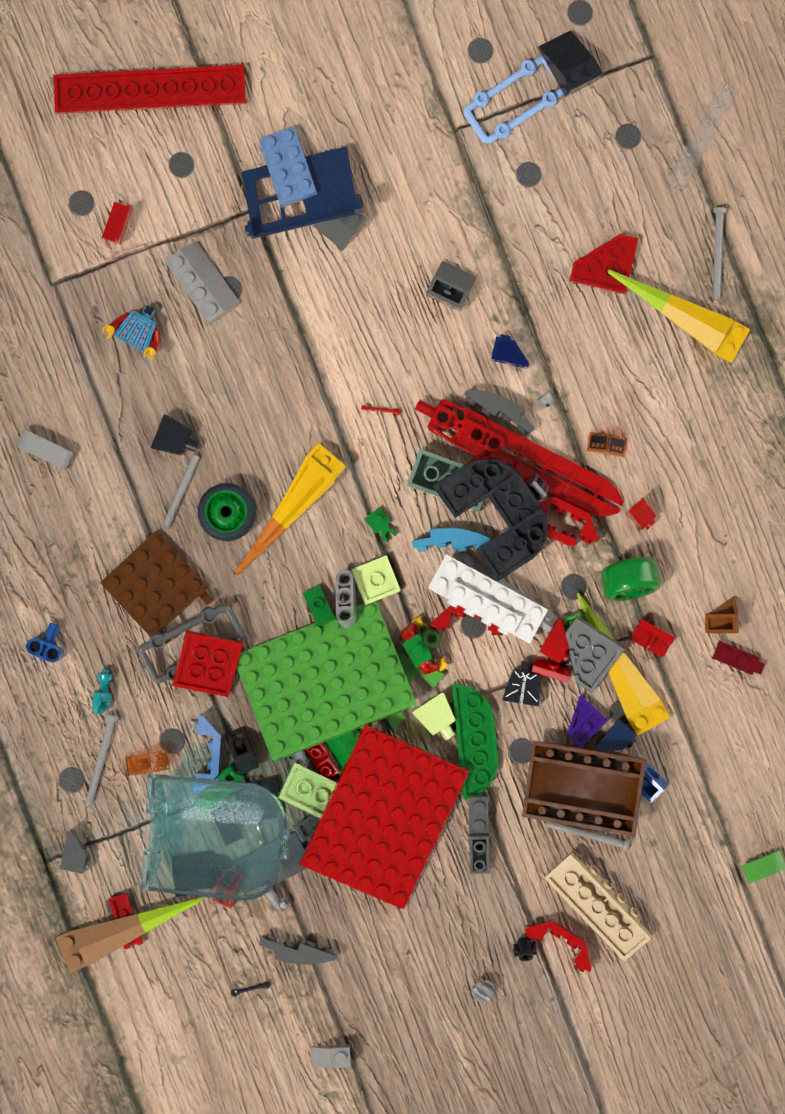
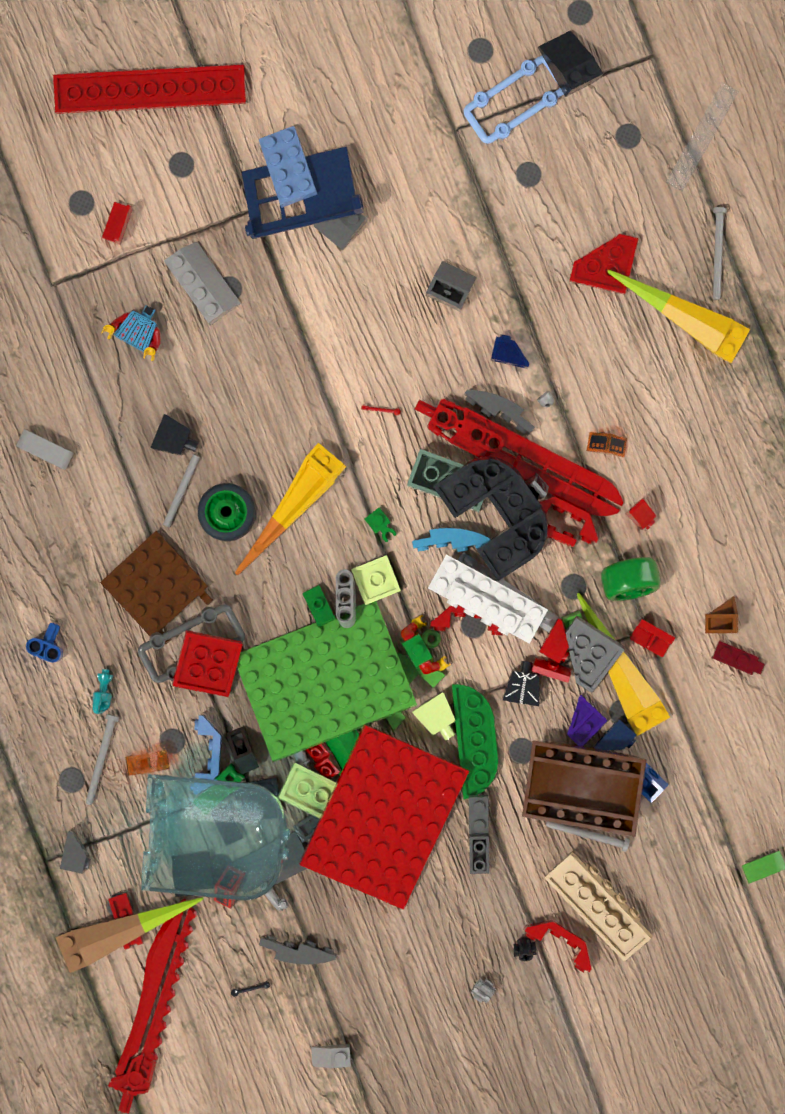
none -> red piece [108,898,197,1114]

